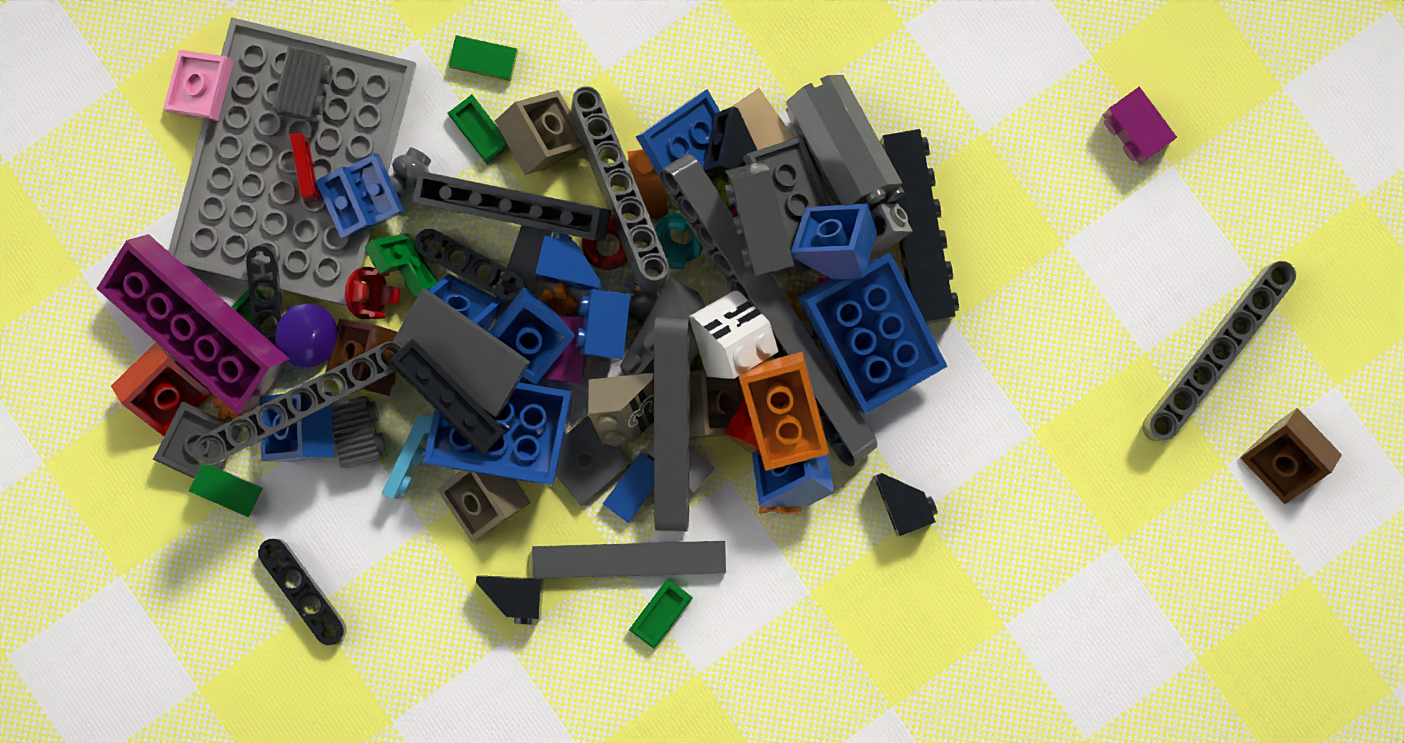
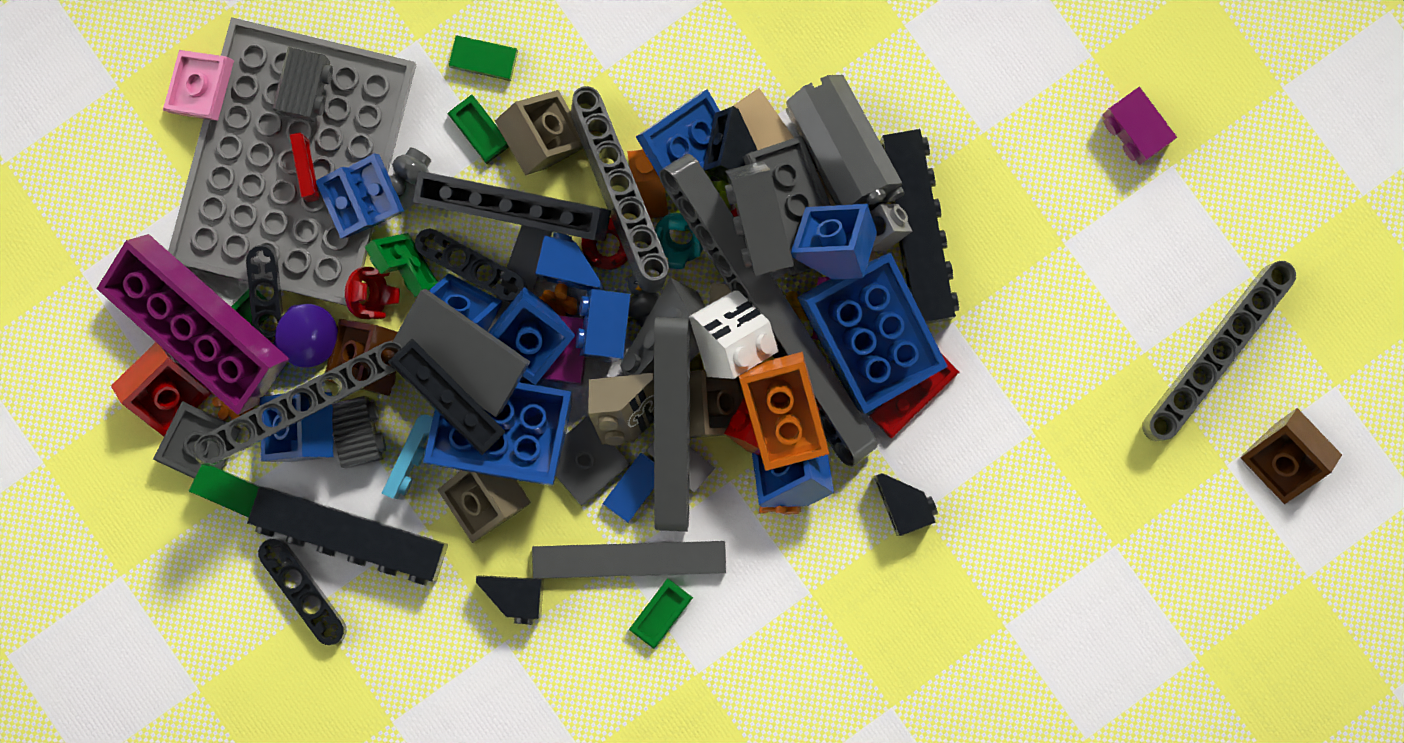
none -> black brick [247,486,448,586]
none -> red tile [868,353,959,439]

